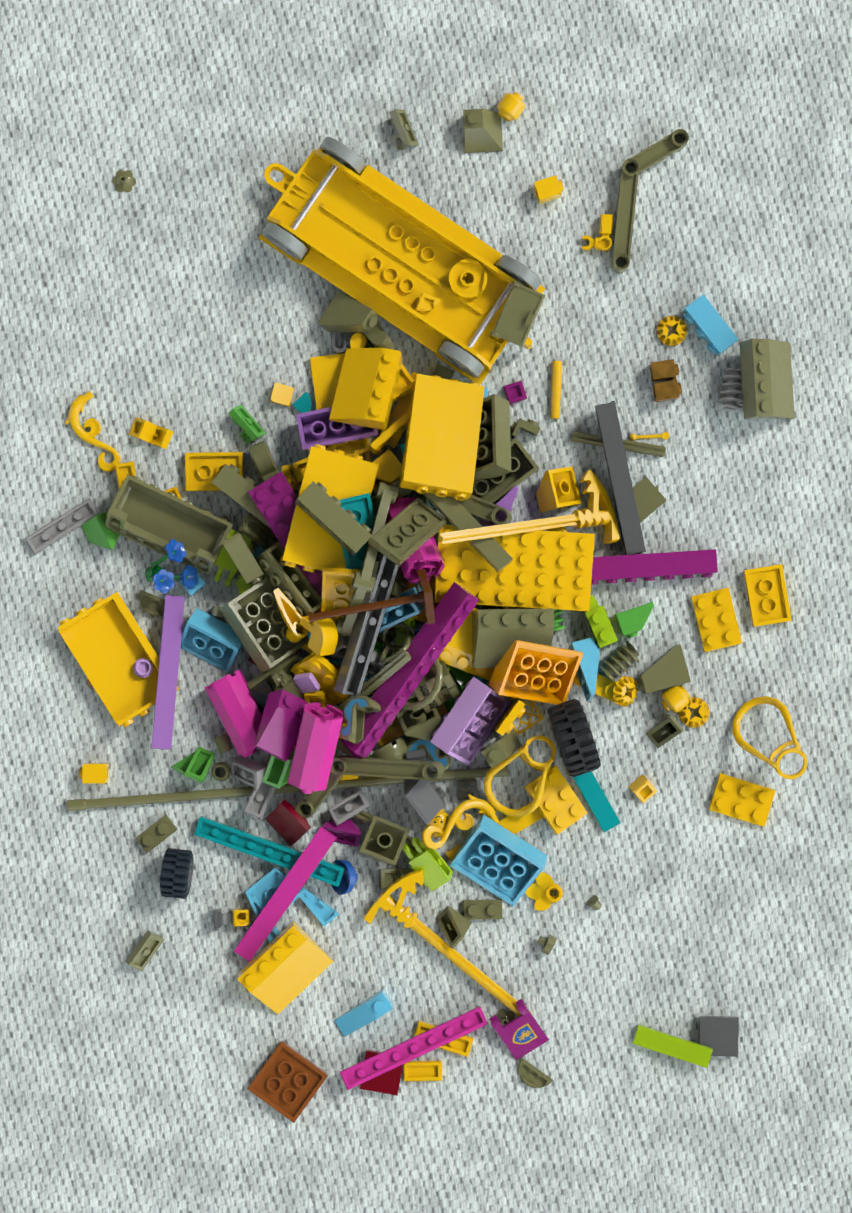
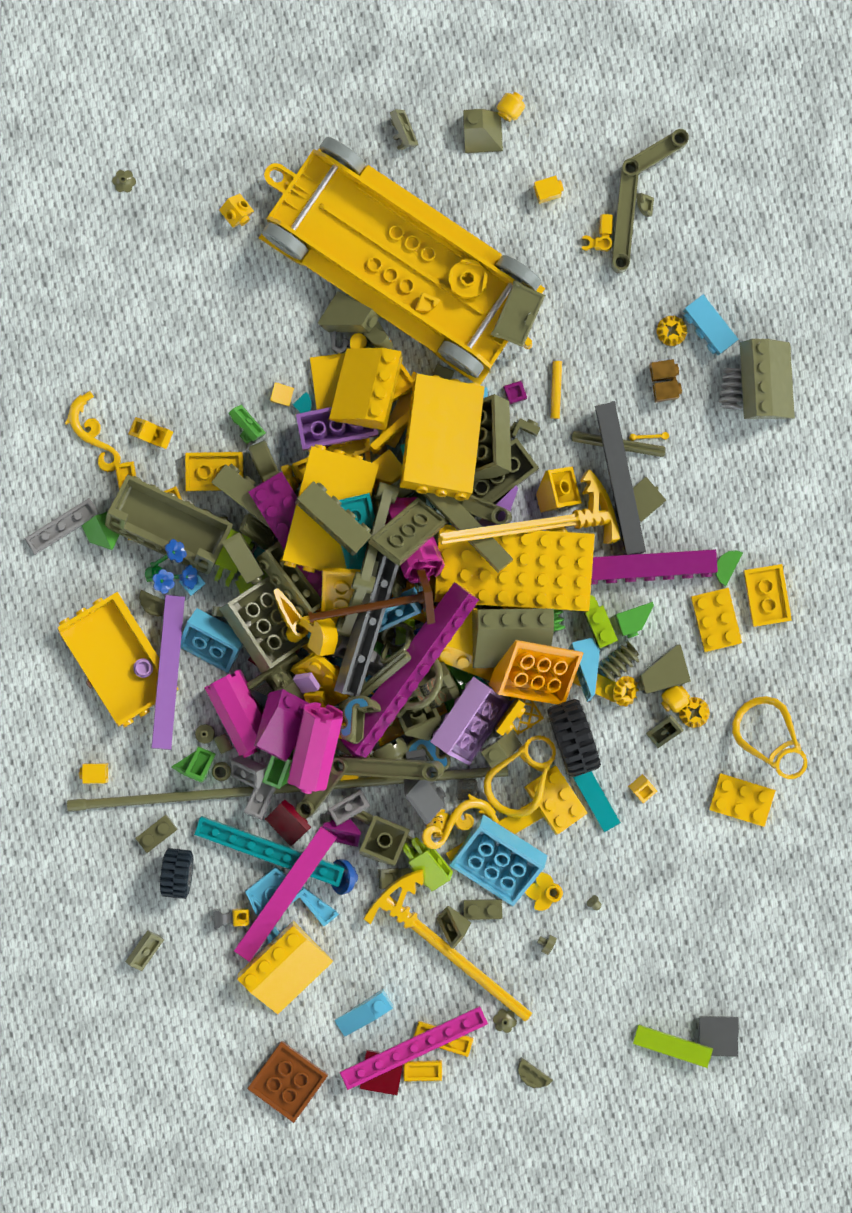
magenta flag [490,999,549,1060] -> none
none -> olive tile [195,724,215,744]
none -> yellow brick [219,193,254,228]
none -> olive tile [636,193,654,217]
none -> bright green tile [716,550,743,587]

